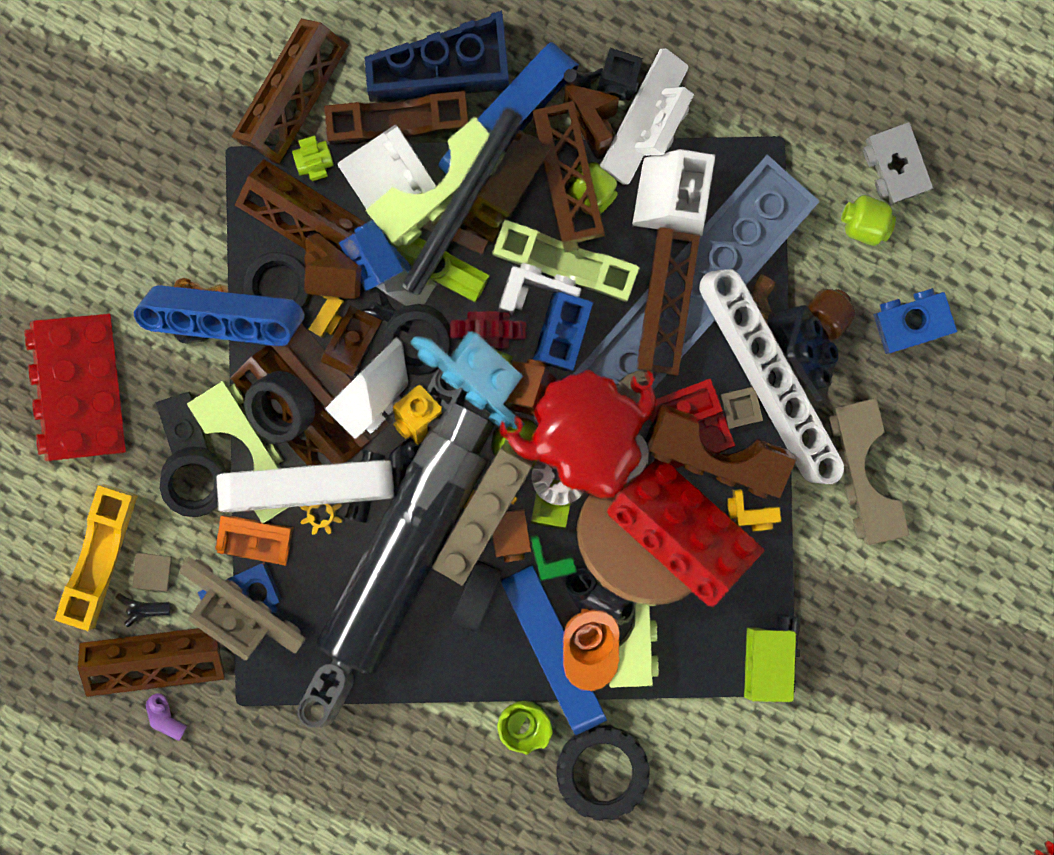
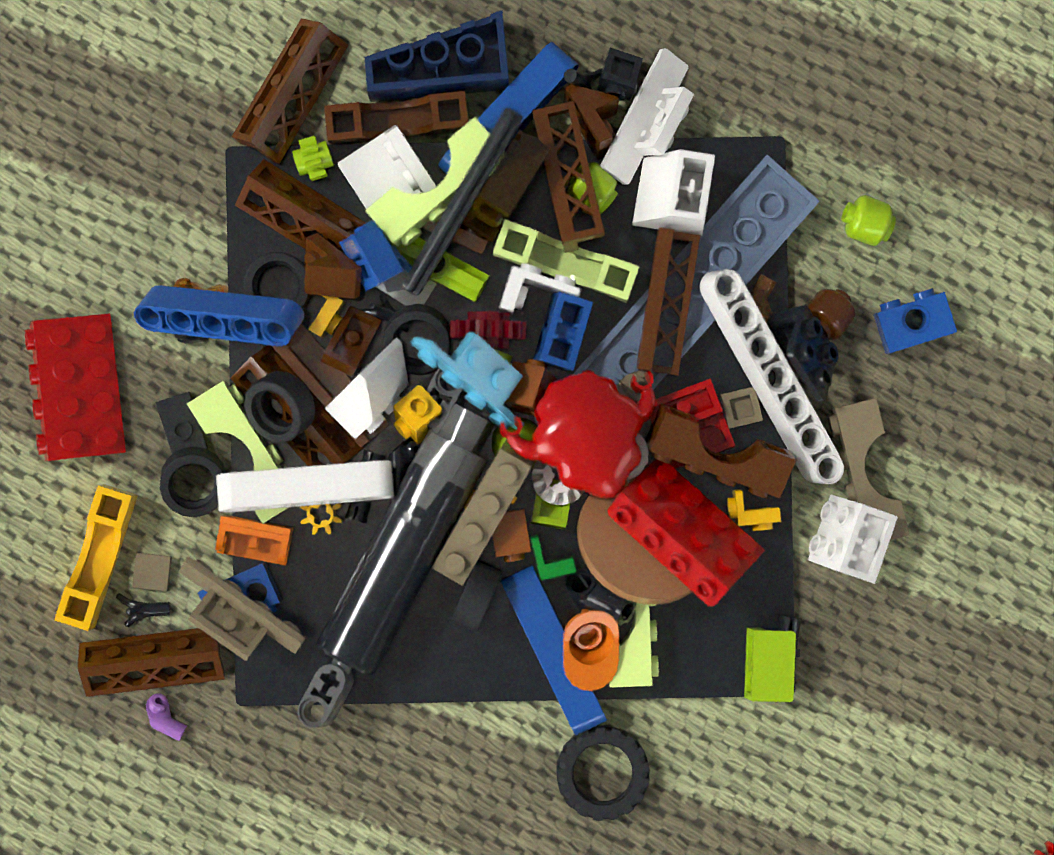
lime hair [497,701,553,755] -> none
light grey brick [863,122,933,205] -> none
none -> white bracket [808,495,898,584]

